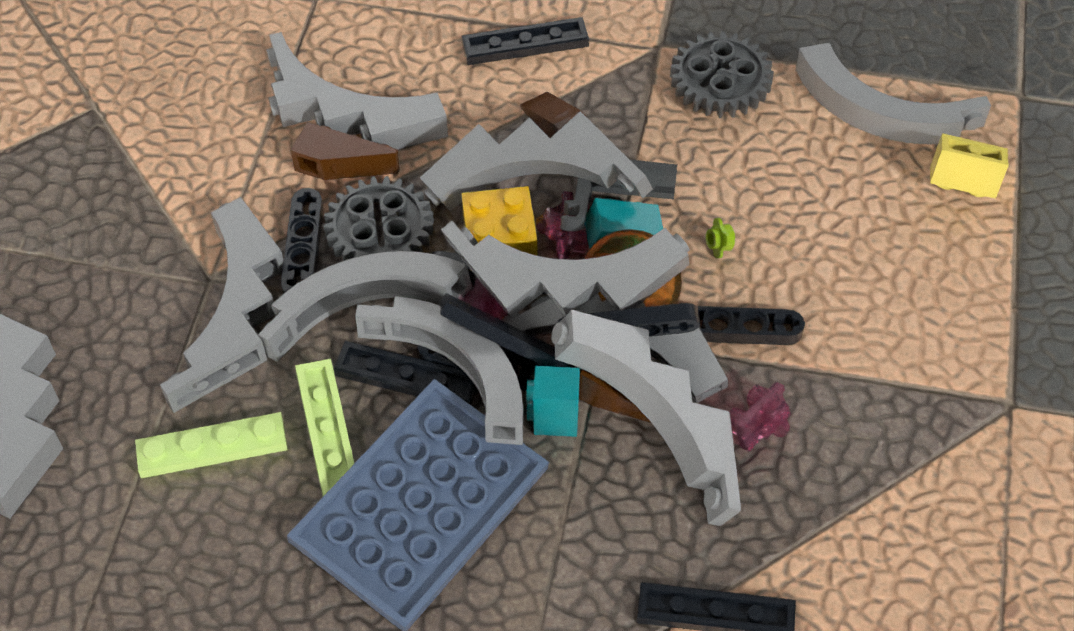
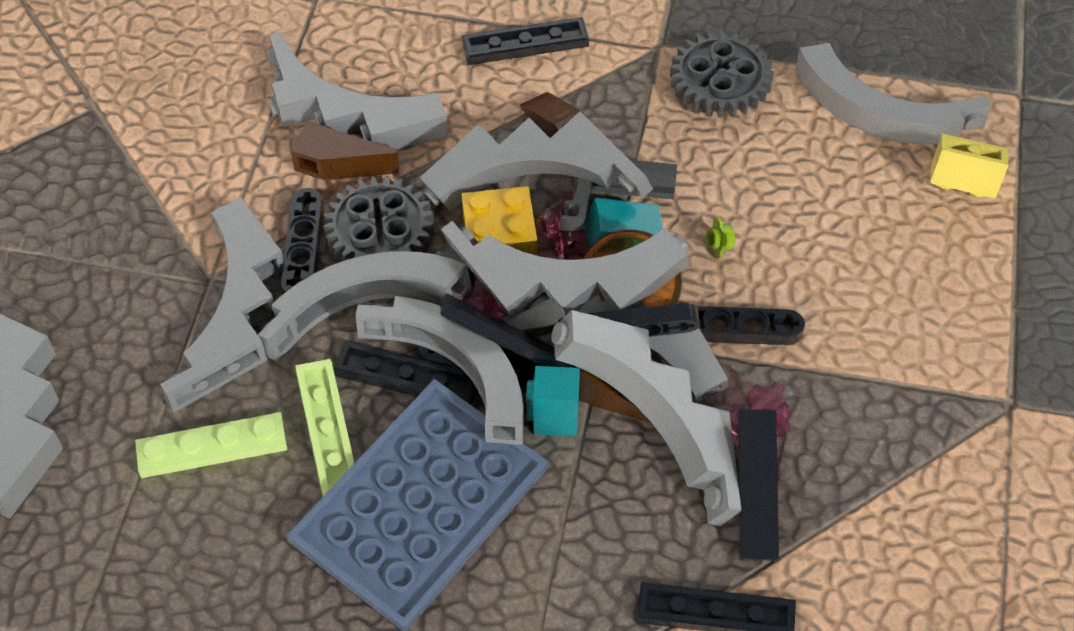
none -> black tile [738,409,779,561]

